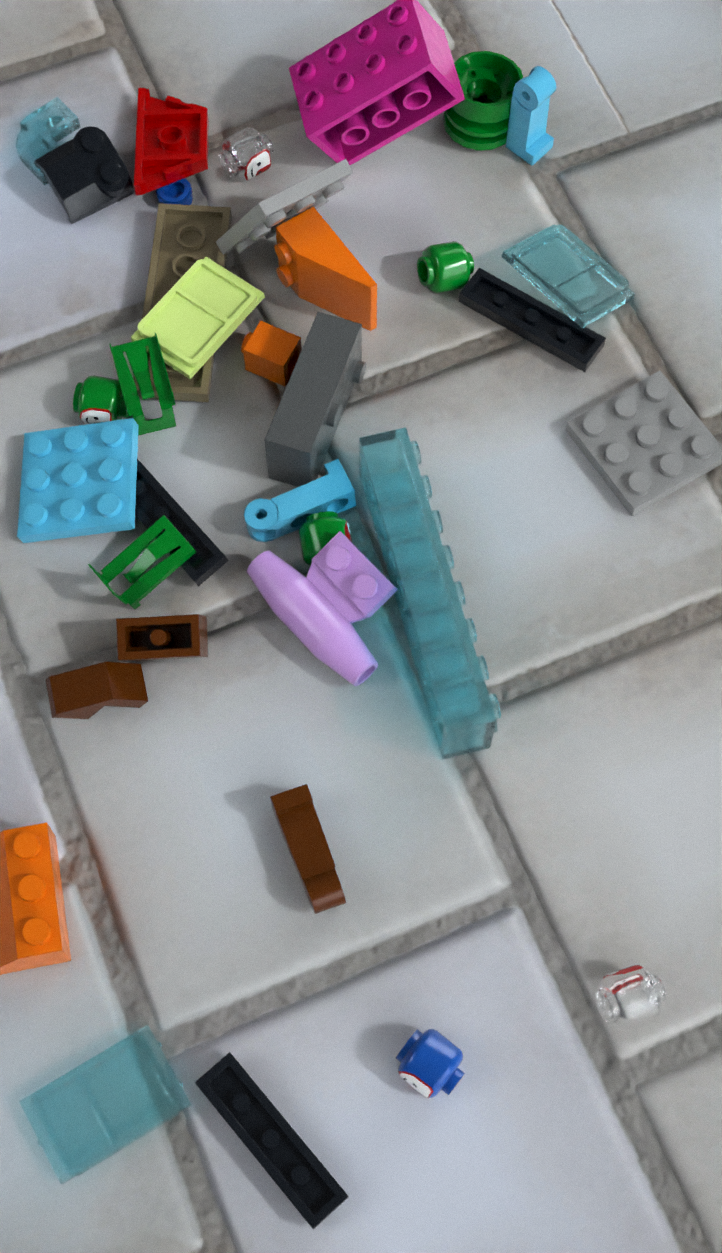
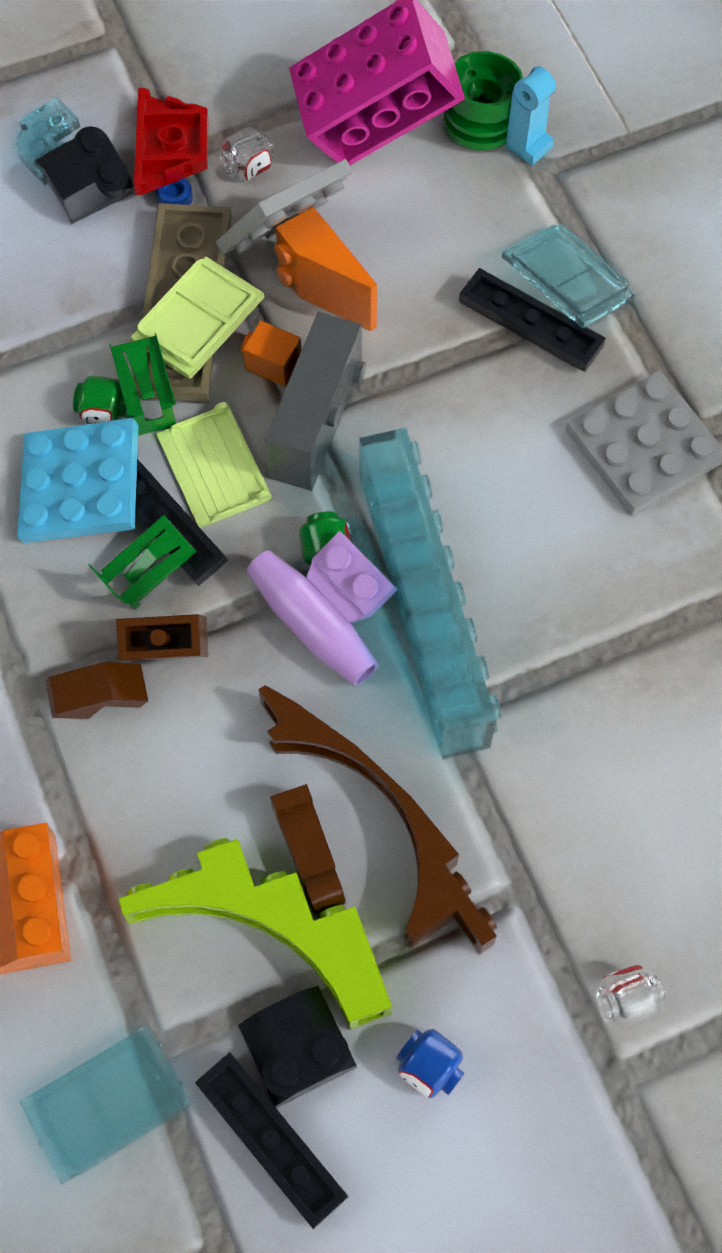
medium azure leg [244,459,356,542] -> none
green head [417,241,474,293] -> none
none -> lime arch [118,838,392,1030]
none -> yellowish green piece [156,402,272,528]
none -> black slope [238,986,357,1108]
none -> reddish brown slope [258,685,497,955]

